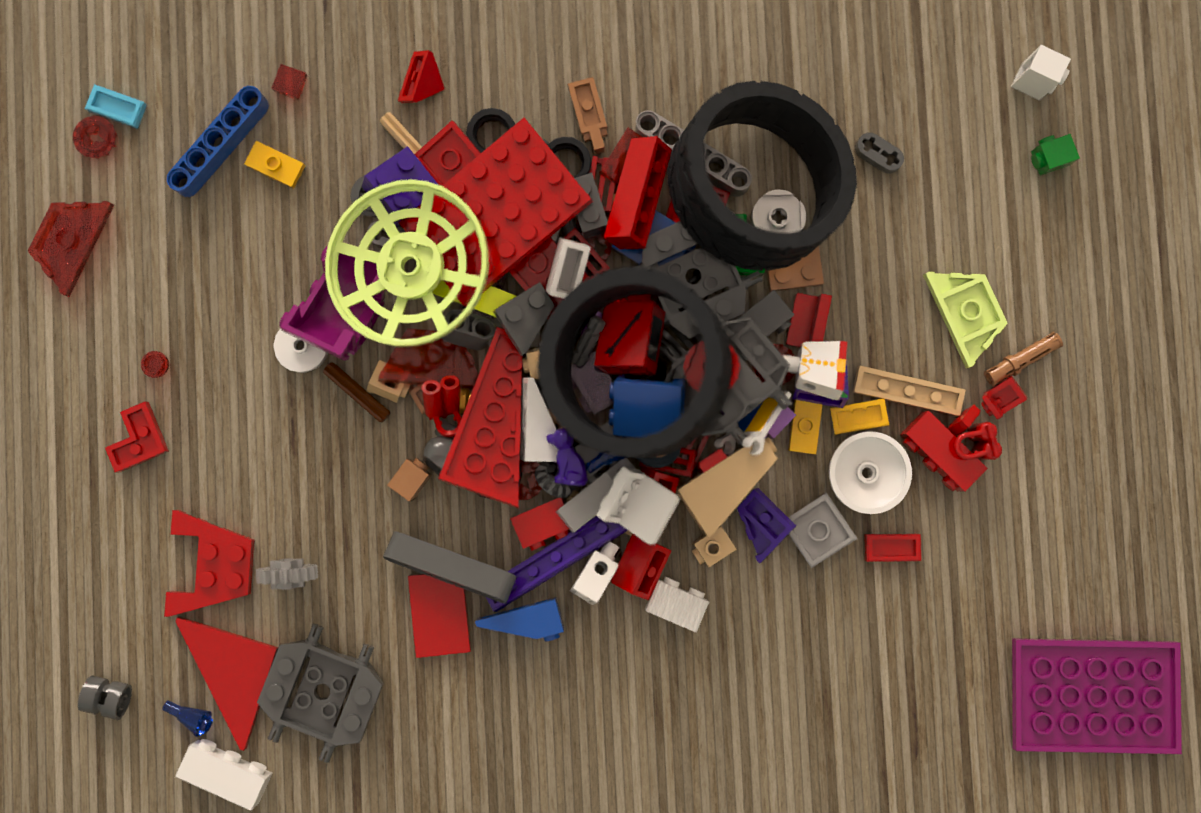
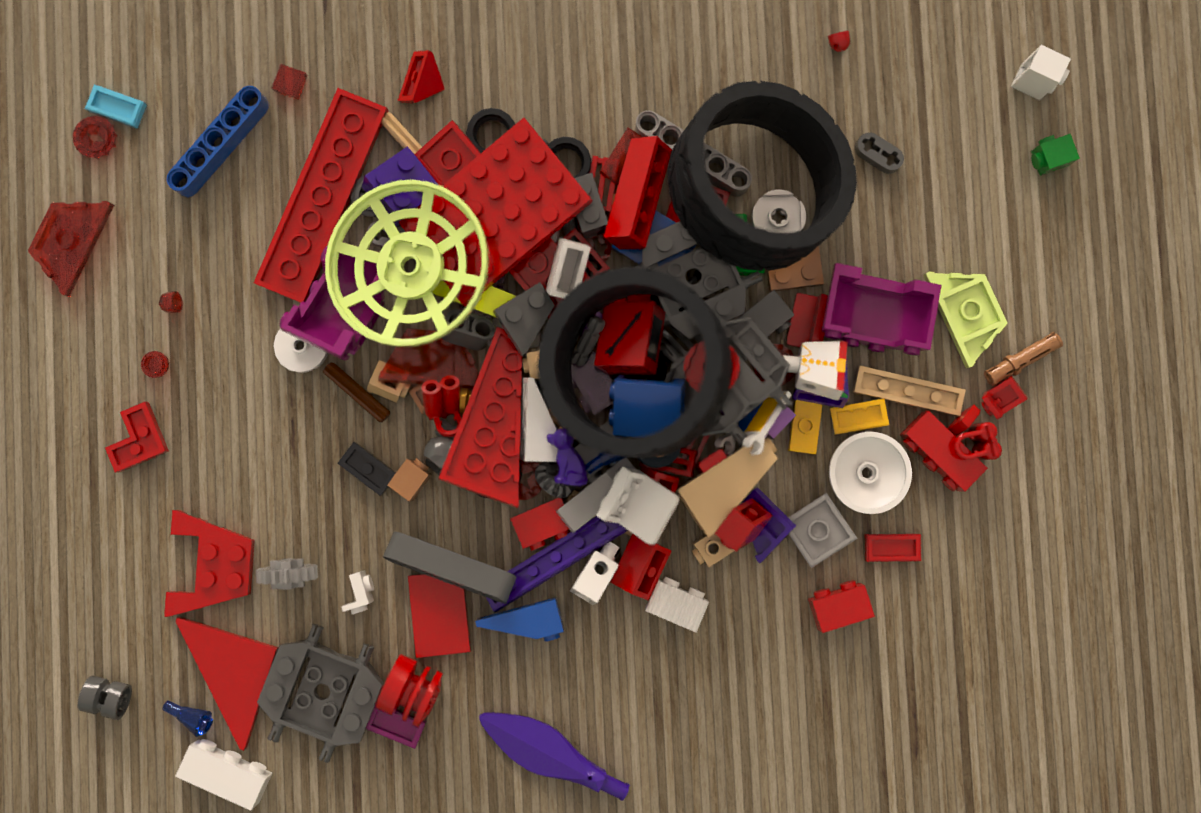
yellow plate [244,141,306,189] -> none
medium nougat hinge [568,77,608,155] -> none
magenta plate [1012,638,1182,754] -> none
none -> clear red hinge [159,291,183,313]
none -> red plate [253,88,389,303]
none -> black plate [337,442,396,496]
none -> white bracket [341,570,374,614]
none -> magenta tile [366,705,427,749]
none -> red wheel [375,654,444,728]
none -> dark purple animal [479,712,630,801]
none -> red brick [715,498,773,552]
none -> red piece [808,580,875,633]
none -> magenta cylinder [822,263,942,356]
none -> red hinge [828,30,850,52]

